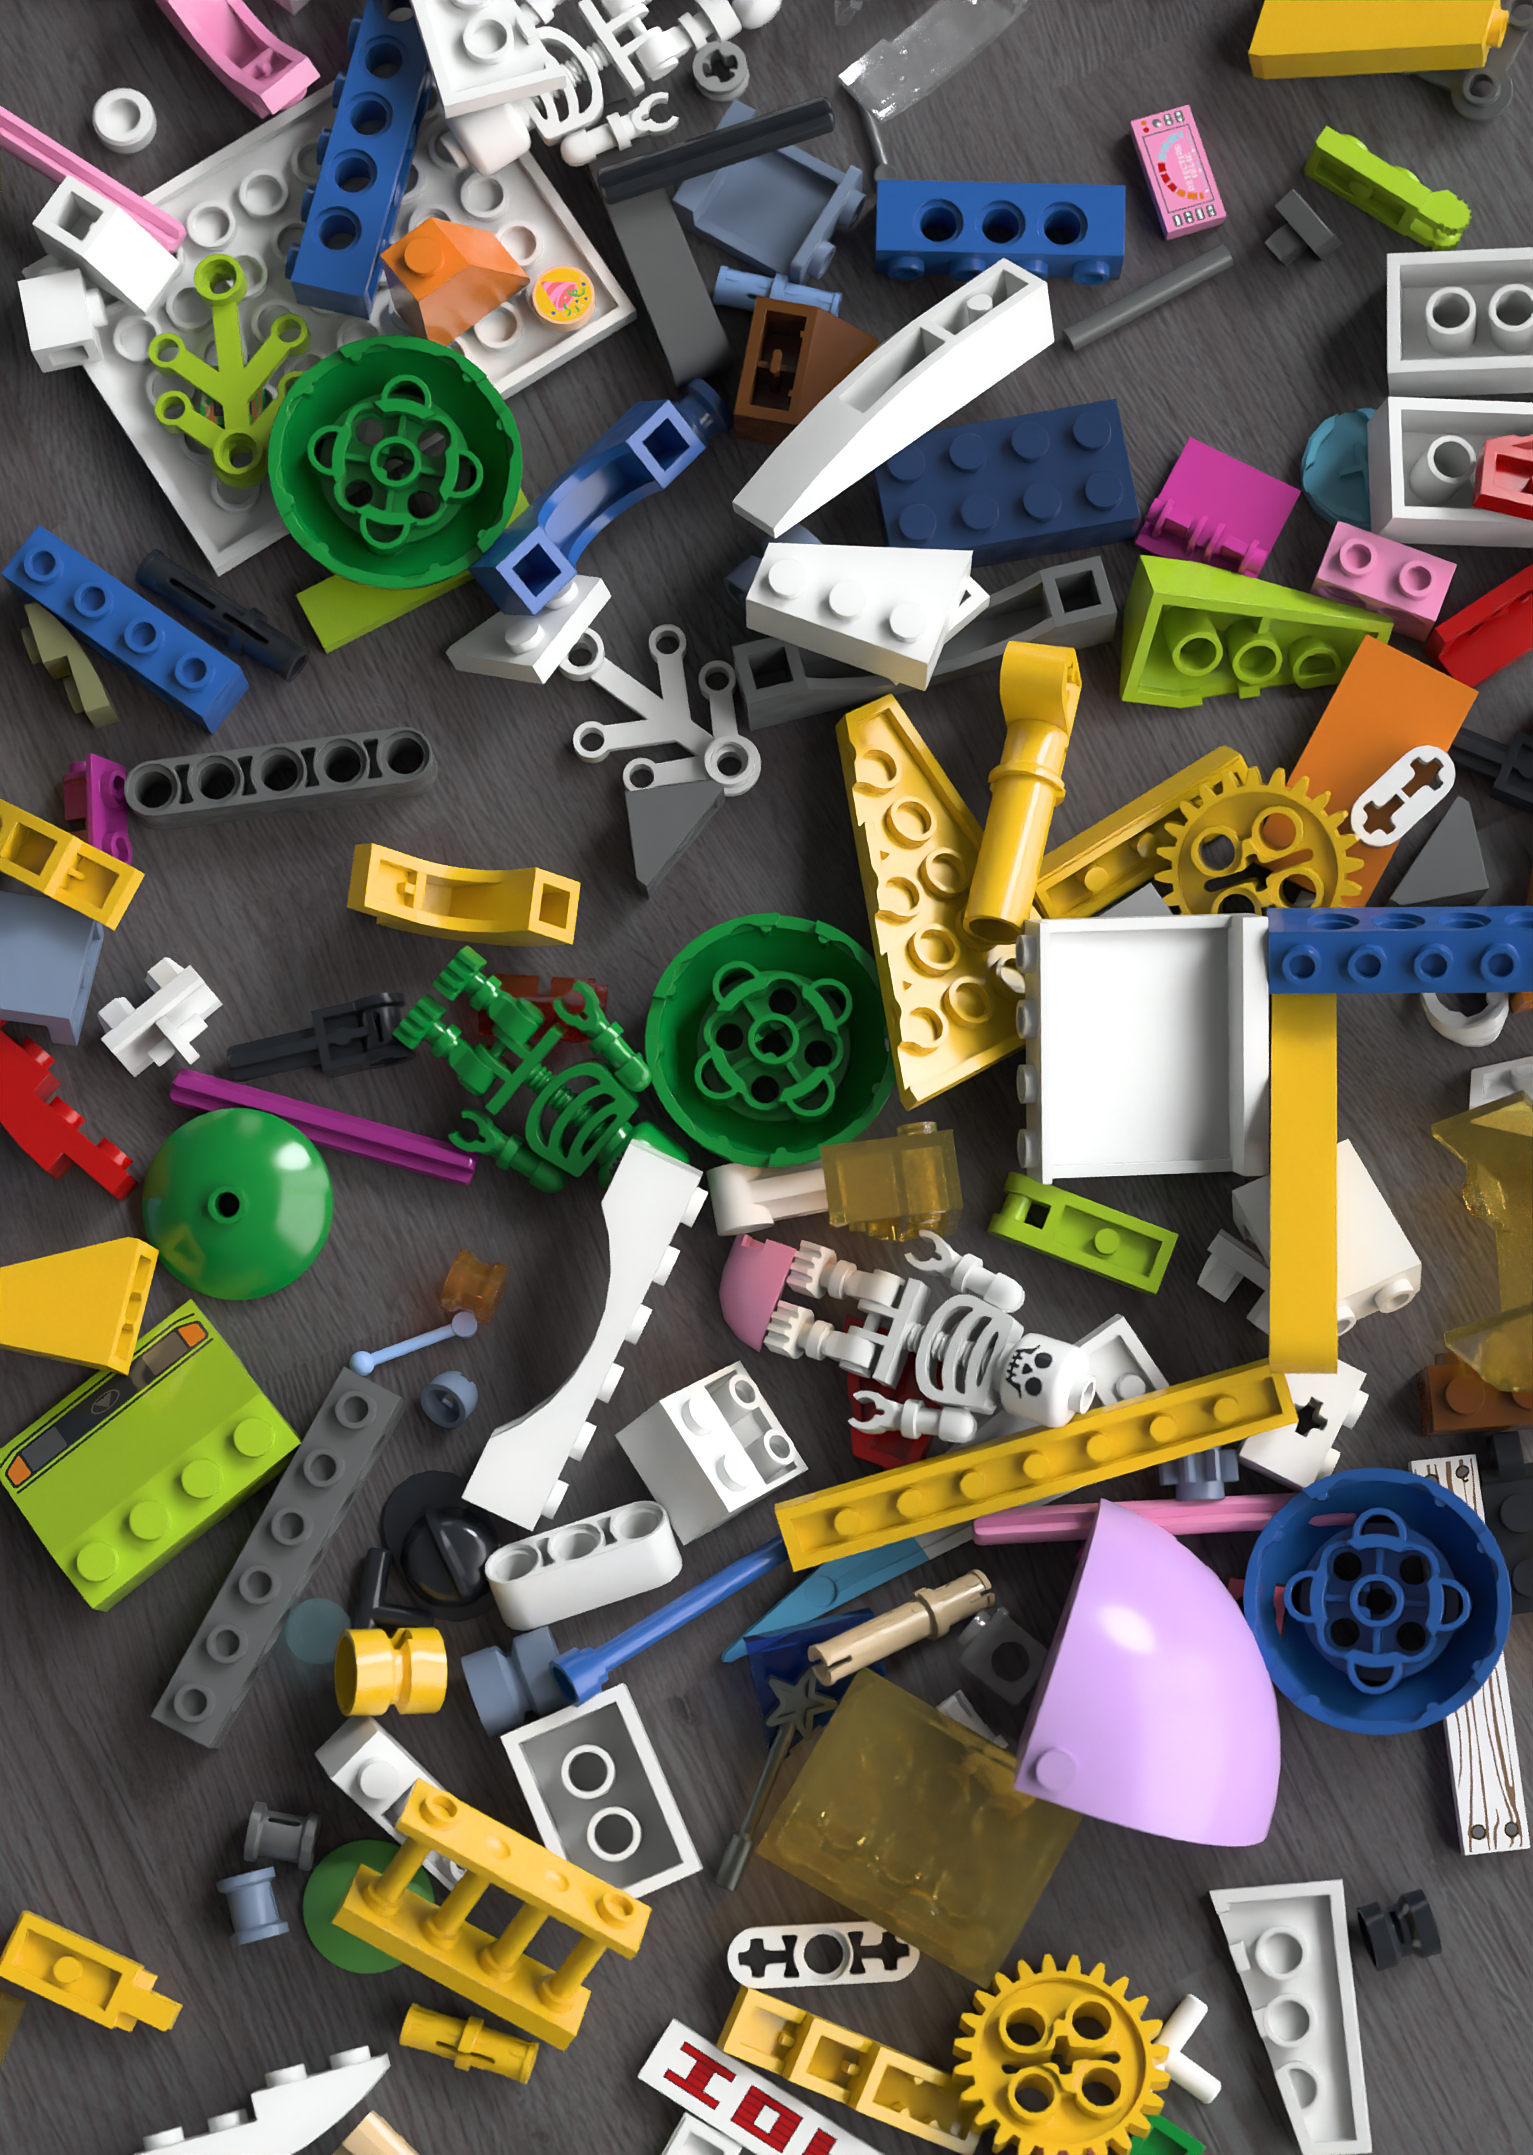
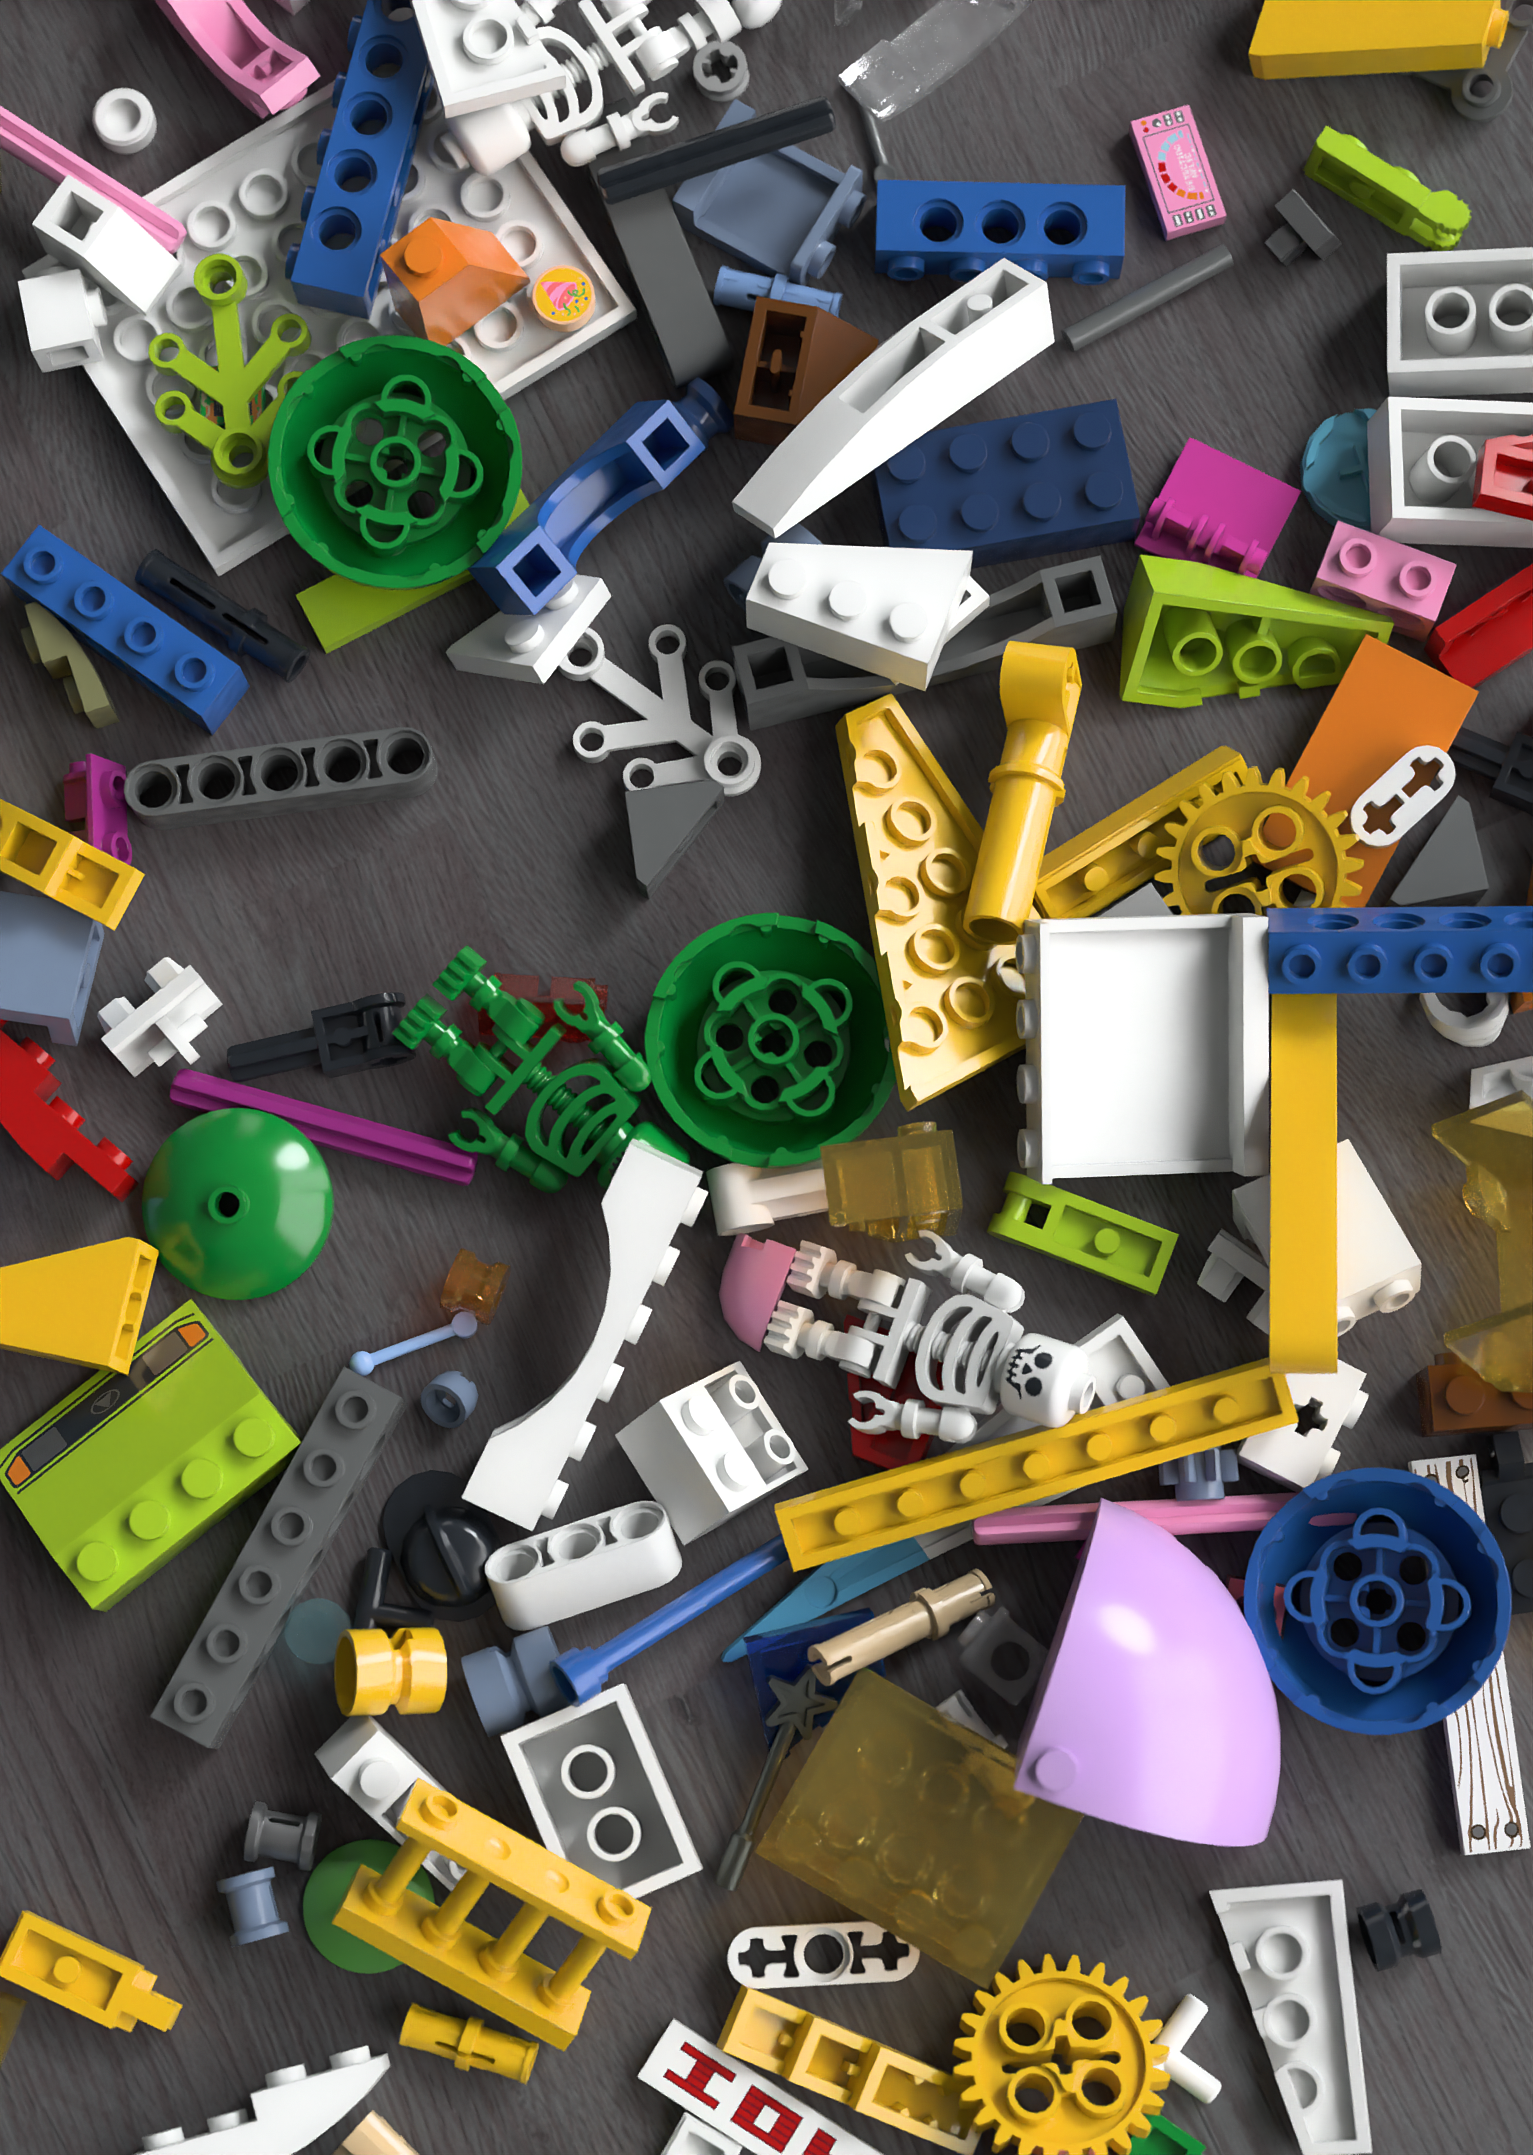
yellow arch [347,843,581,947] -> none

